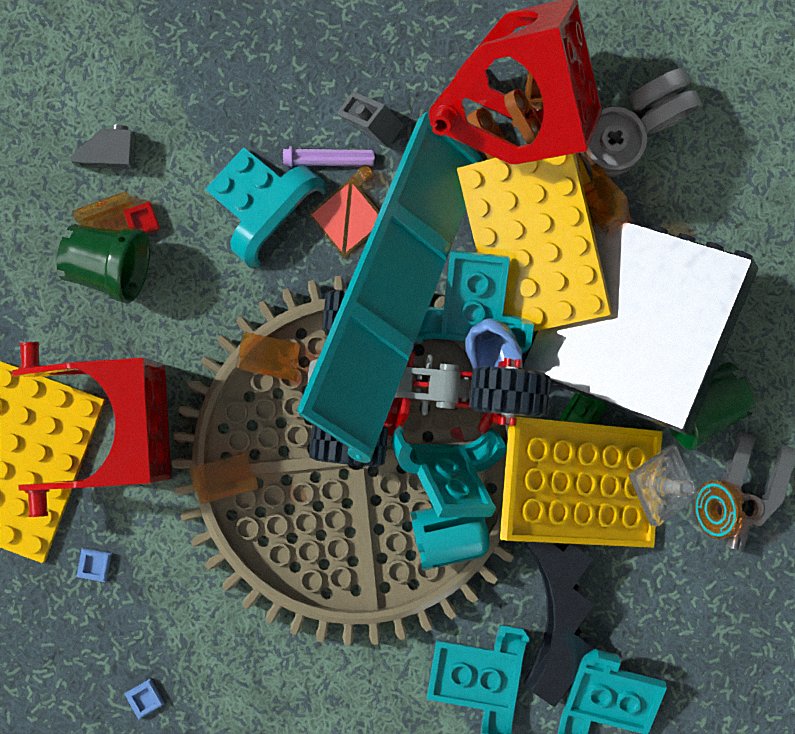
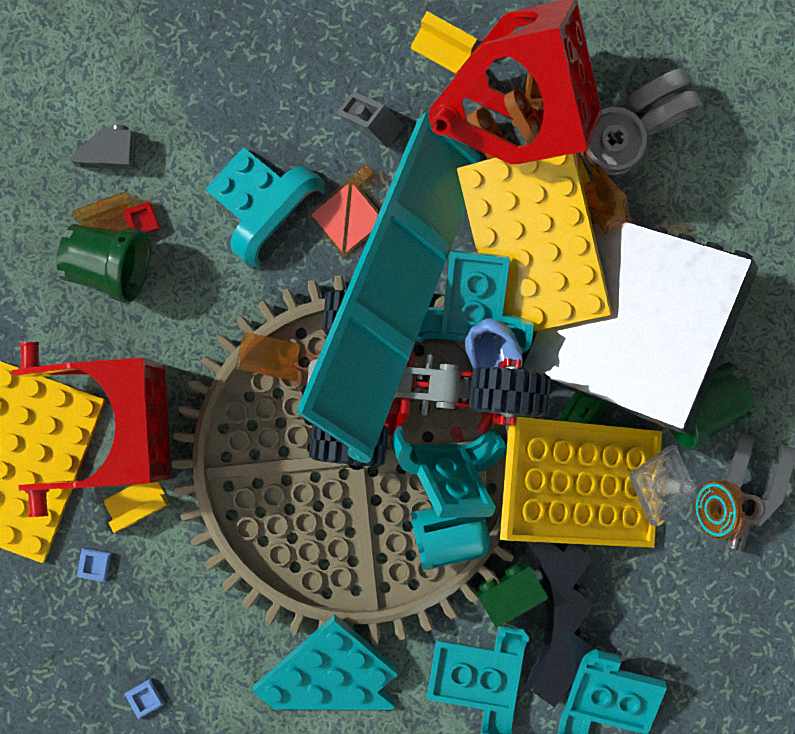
clear orange panel [189,454,258,504] -> none
lavender axle [283,146,375,169] -> none
none -> yellow panel [104,482,170,533]
none -> teal wing [252,614,398,710]
none -> yellow panel [411,11,477,74]
none -> dark green slope [476,562,548,628]

